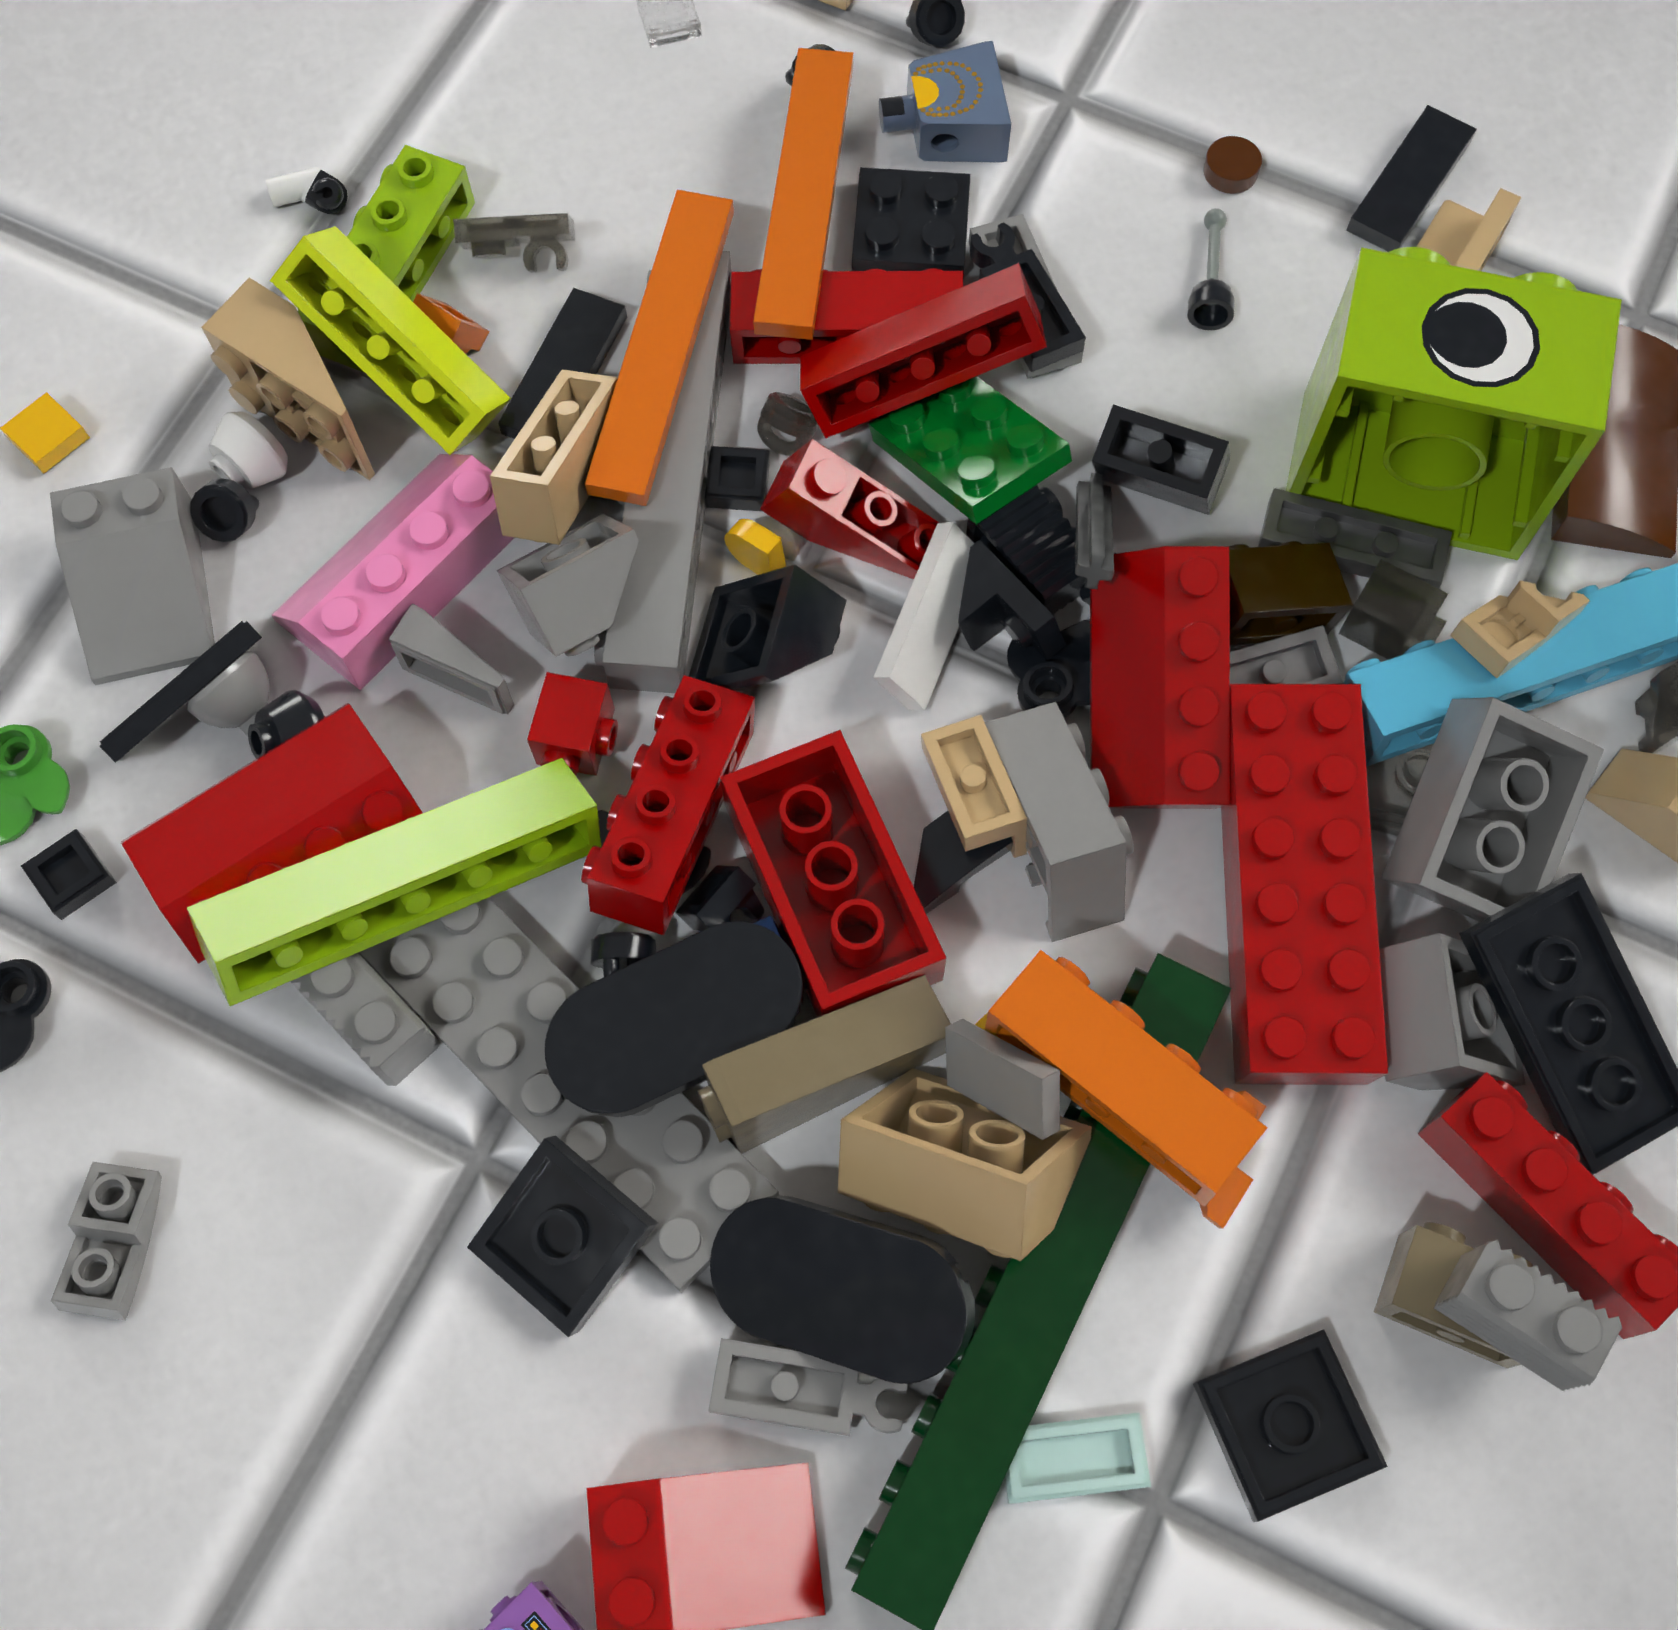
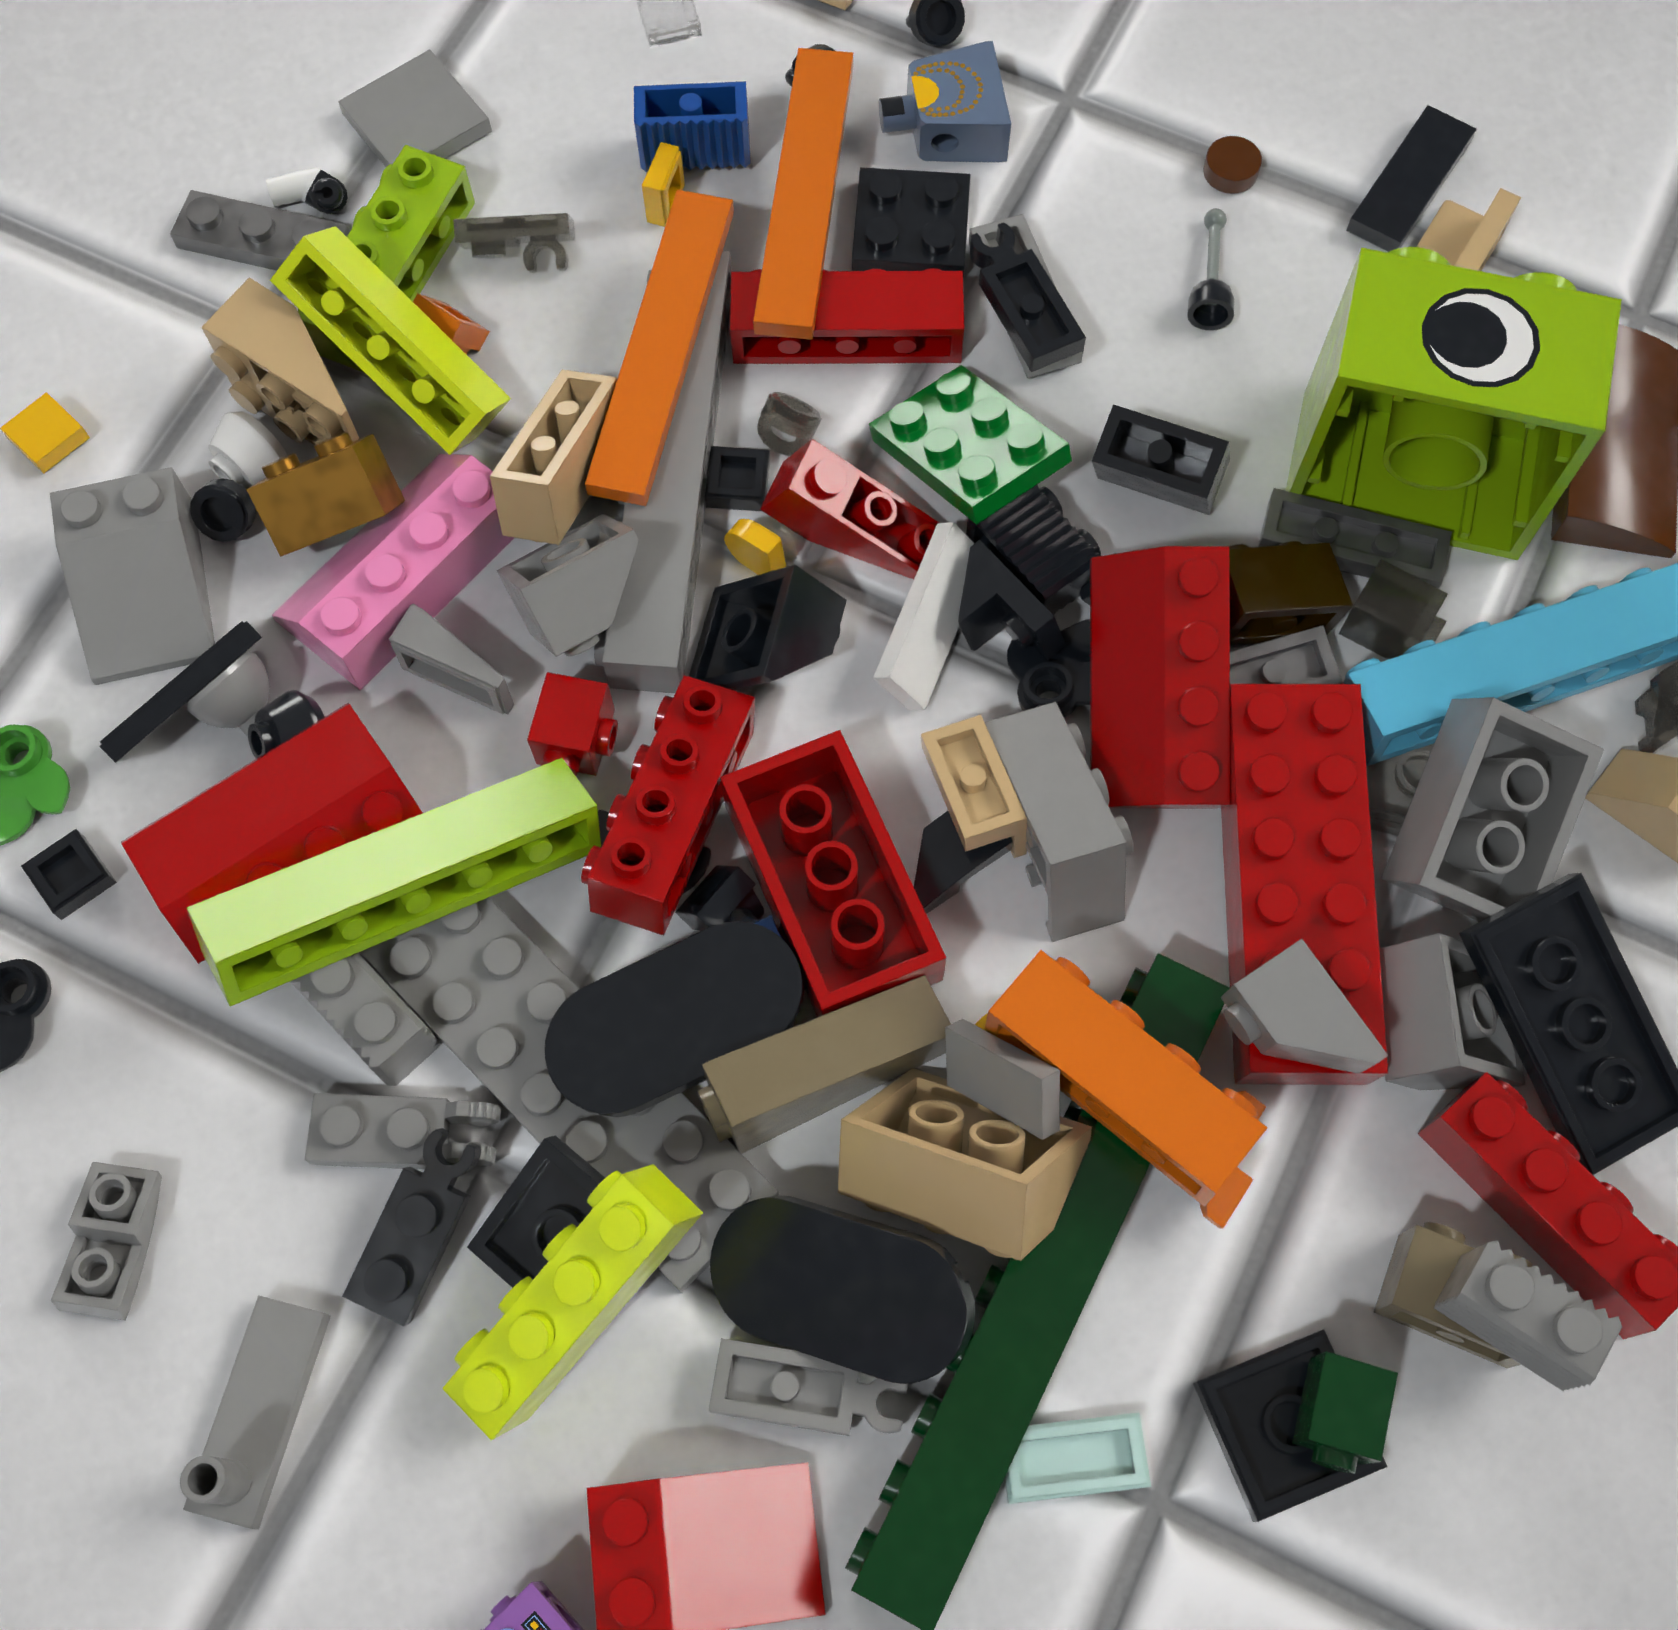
black tile [498,287,627,439] -> none
black tile [590,932,656,977] -> none
red brick [800,263,1047,439] -> none
dark grey axle [1075,473,1114,589] -> none
tan slope [1450,580,1590,678] -> none
none -> flat silver plate [170,190,350,271]
none -> light grey piece [180,1295,331,1529]
none -> pearl gold brick [246,432,405,557]
none -> light grey hinge [305,1093,501,1169]
none -> light grey tile [338,49,492,167]
none -> black plate [342,1128,481,1326]
none -> neon yellow brick [442,1164,703,1441]
none -> blue brick [634,81,751,172]
none -> yellow tile [642,142,685,227]
none -> light grey slope [1221,939,1389,1074]
none -> dark green brick [1292,1351,1398,1474]

